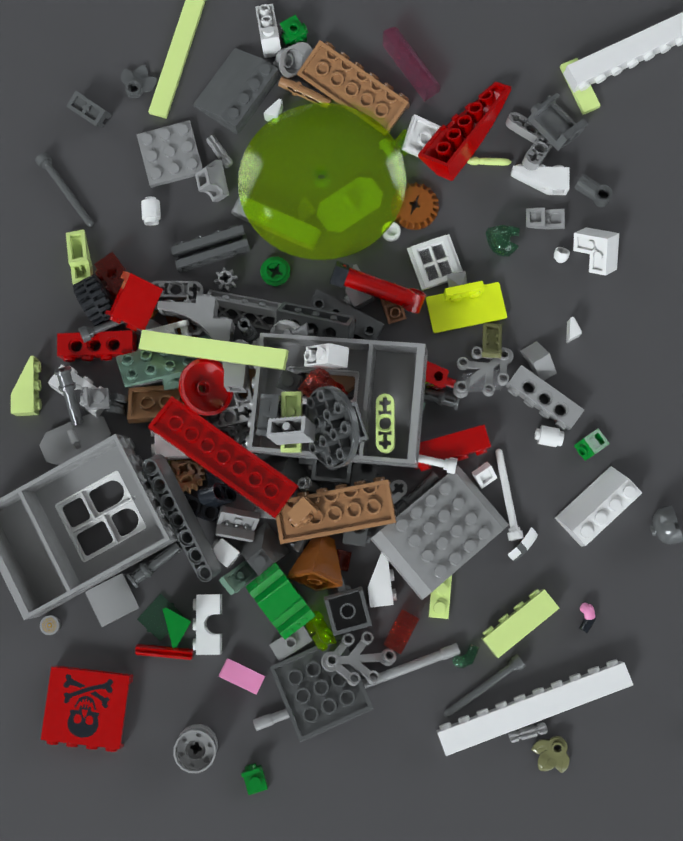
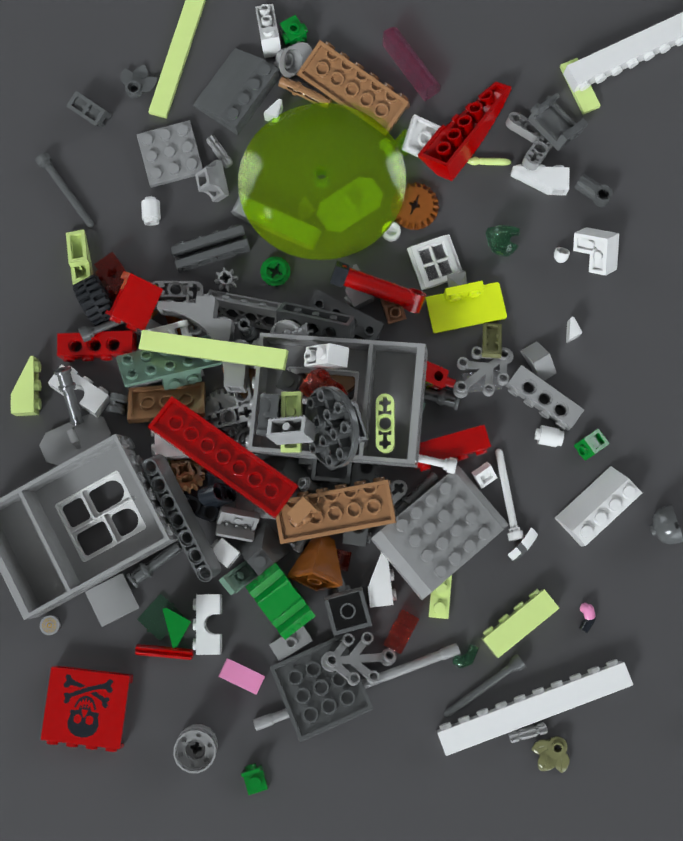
light grey bracket [80,387,110,410] -> none
red dish [179,358,233,416] -> none
clear neon green hinge [305,611,337,651] -> none
light grey slope [526,207,565,229] -> none

